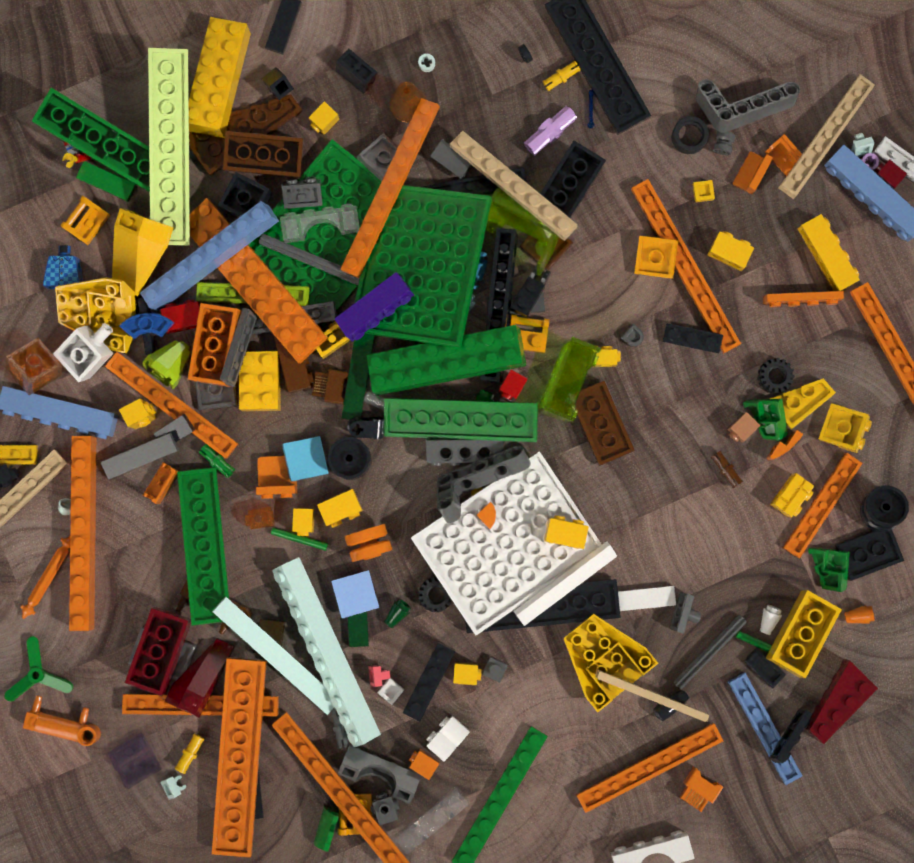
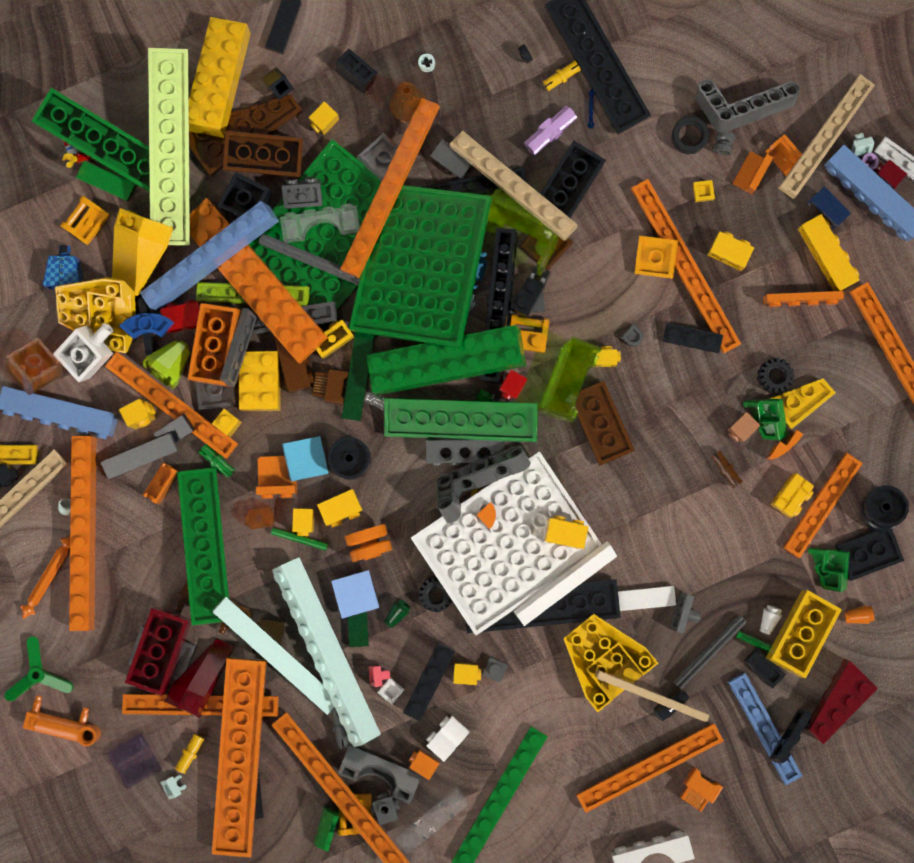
dark purple brick [335,272,414,342] -> none
black piece [347,417,385,439] -> none
yellow plate [818,403,872,453] -> none
none -> yellow brick [212,409,242,437]
none -> dark blue hinge [807,186,851,230]

